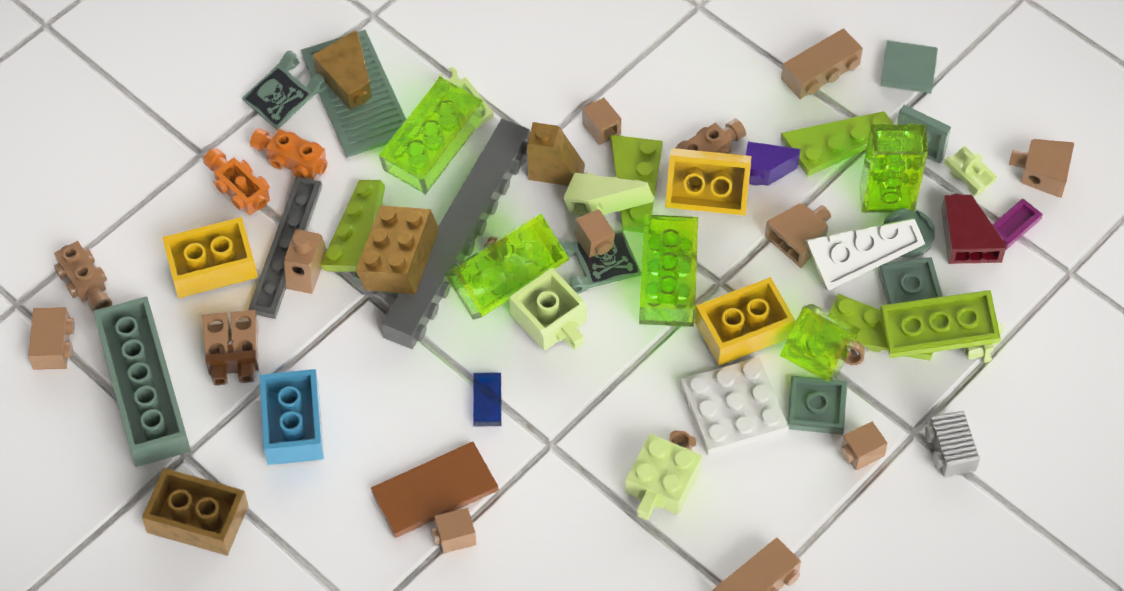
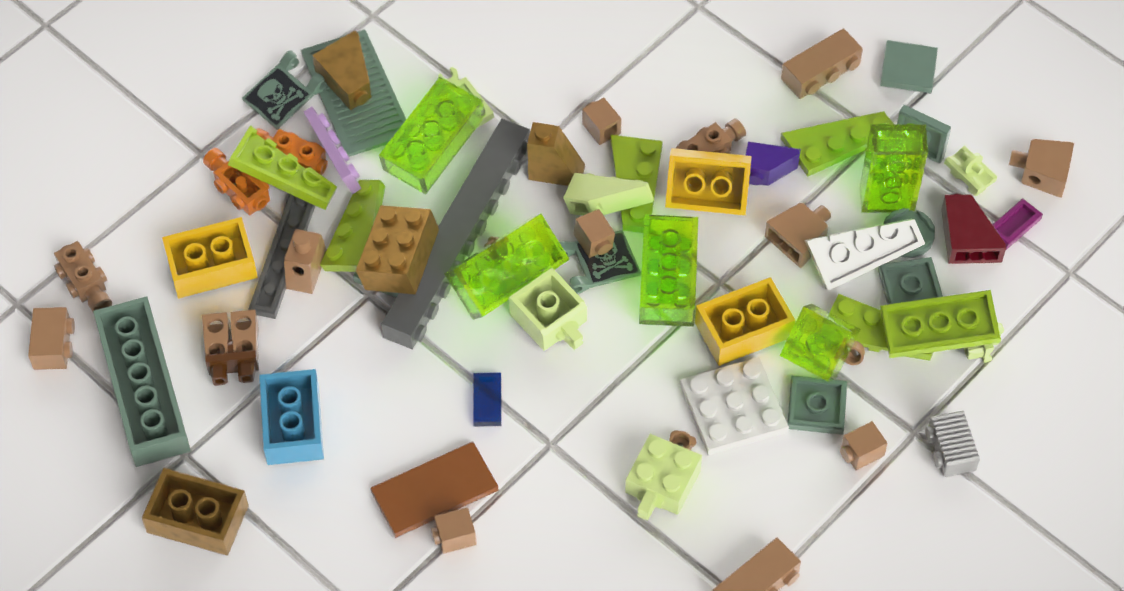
none -> lime wing [228,125,337,210]
none -> lavender plate [304,106,362,194]

